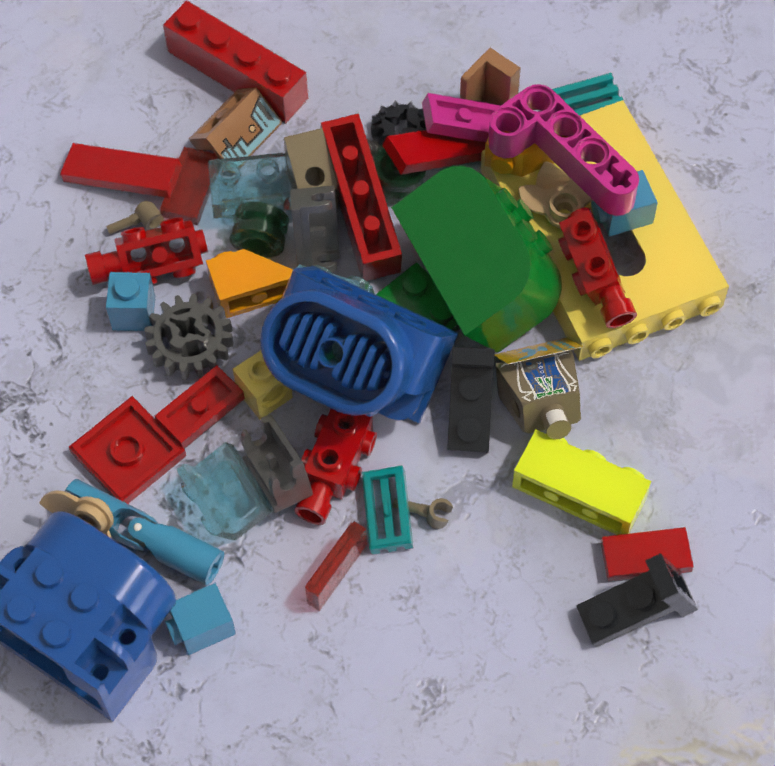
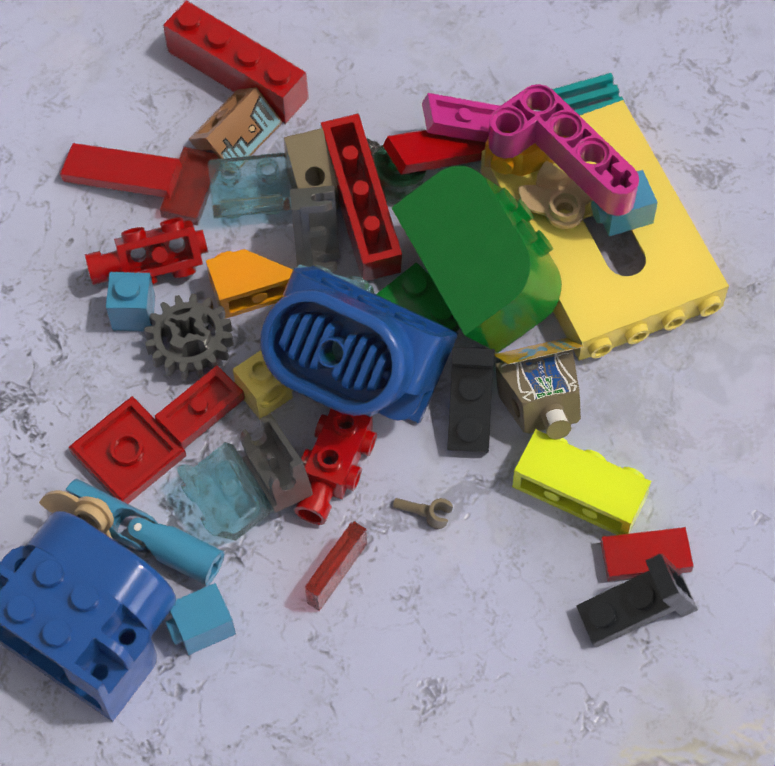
dark tan hand [106,201,164,235] -> none
clear green wheel [229,202,289,258] -> none
teal tile [362,465,414,555] -> none
black gear [370,100,427,153] -> none
medium nougat panel [460,47,521,106] -> none
red brick [558,208,637,328] -> none

